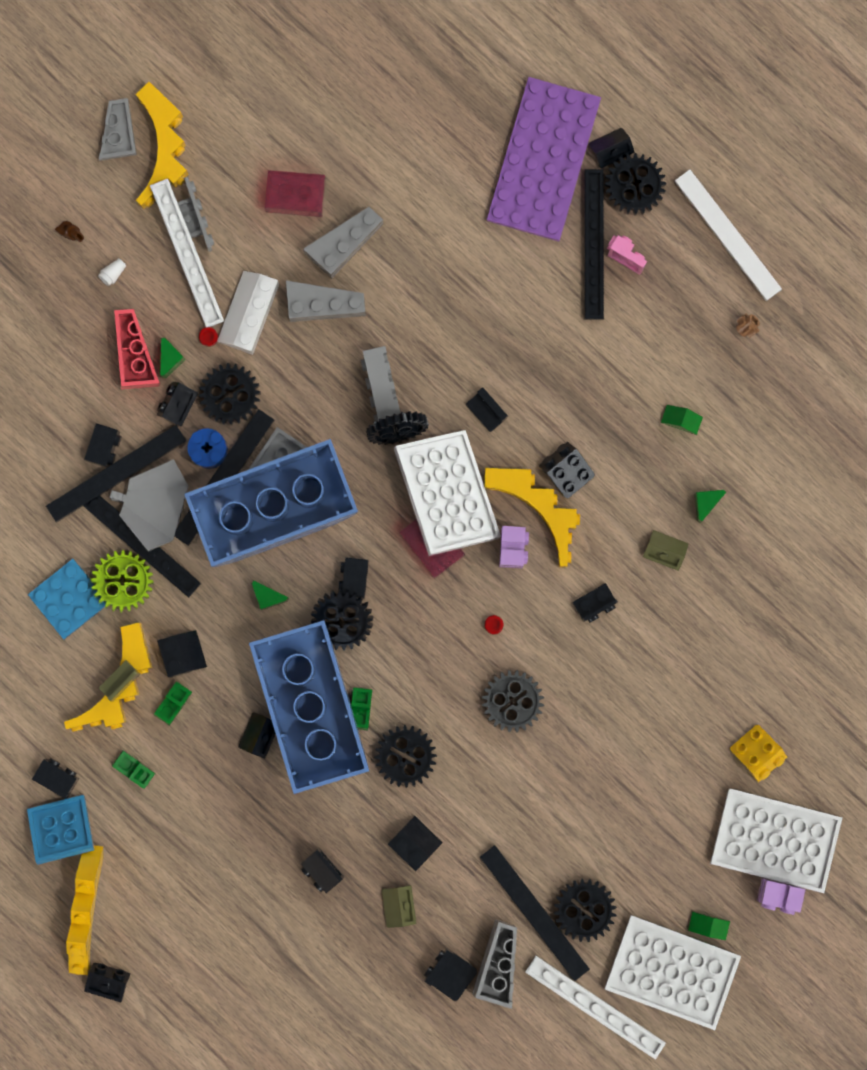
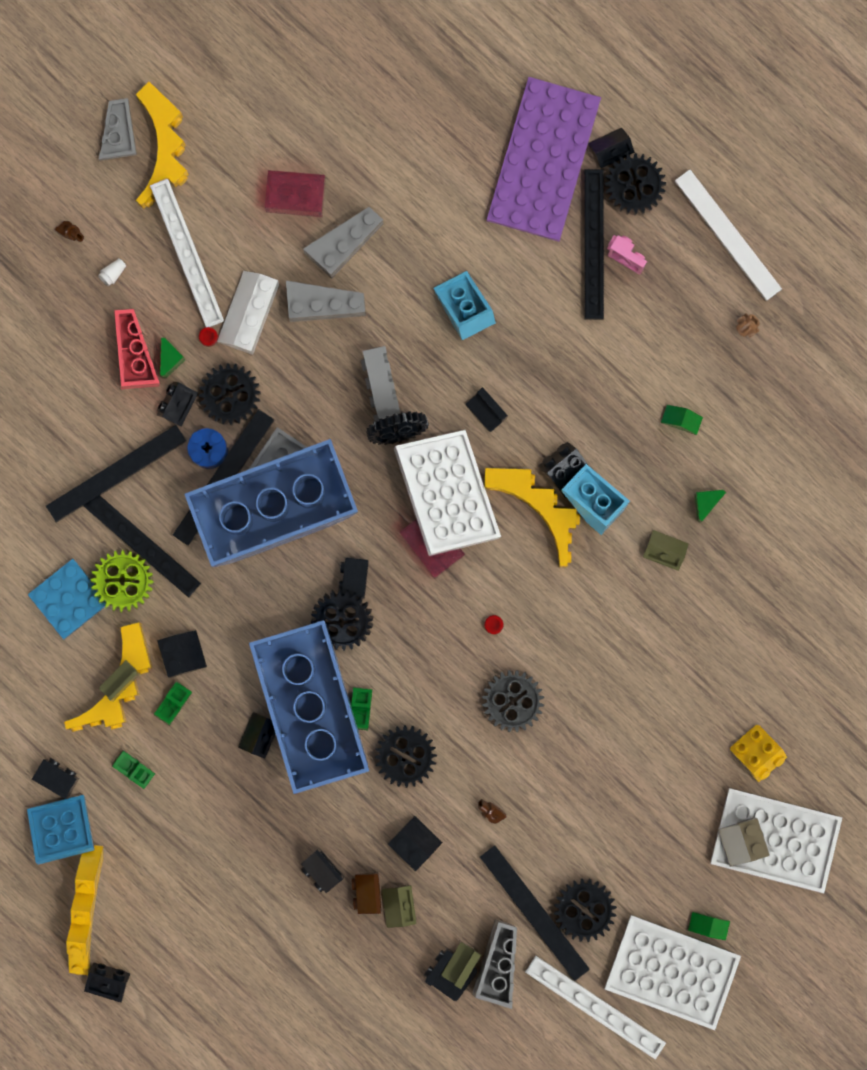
black brick [84,423,122,468] -> none
light grey panel [110,459,188,551] -> none
light grey bracket [177,177,214,252] -> none
green slope [252,580,289,610] -> none
lavender brick [499,526,529,569] -> none
black bracket [572,583,618,623] -> none
lavender brick [757,878,805,915] -> none
none -> reddish brown slope [352,872,382,914]
none -> medium azure slope [433,271,496,340]
none -> olive panel [442,942,481,989]
none -> reddish brown piece [478,799,507,824]
none -> medium azure slope [561,464,630,535]
none -> dark tan slope [718,817,770,867]

